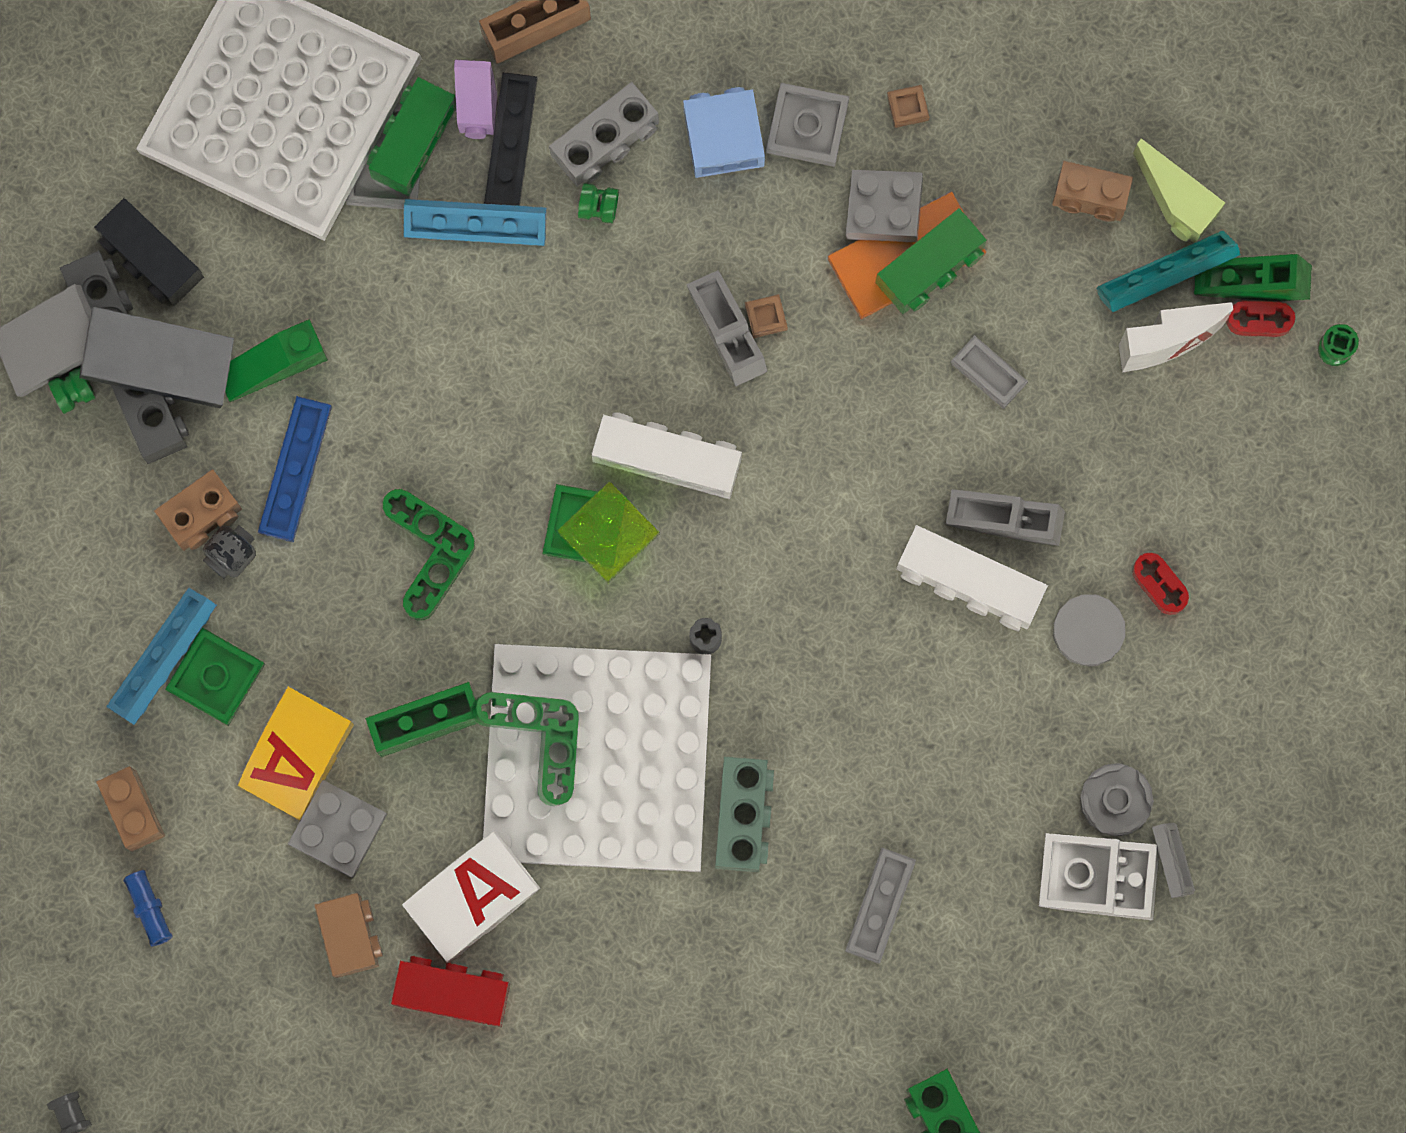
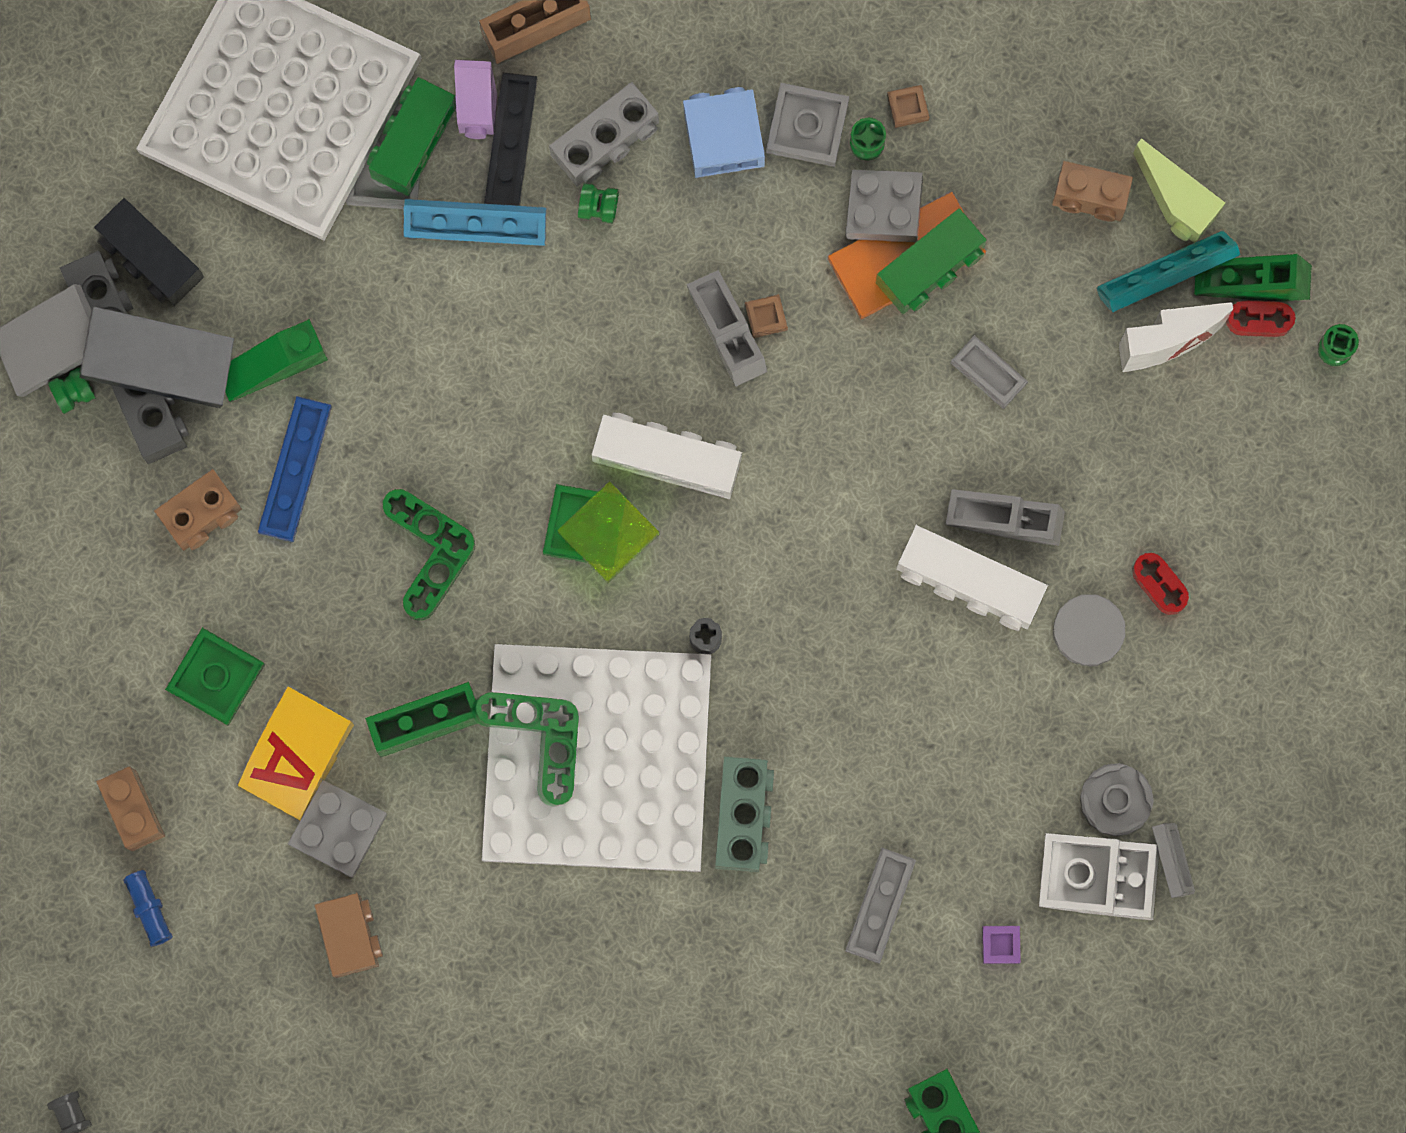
dark azure plate [106,588,217,725] -> none
dark grey head [203,525,256,579] -> none
red brick [391,956,510,1027] -> none
white slope [402,831,540,962] -> none
none -> green wheel [850,117,886,161]
none -> medium lavender tile [982,926,1021,964]

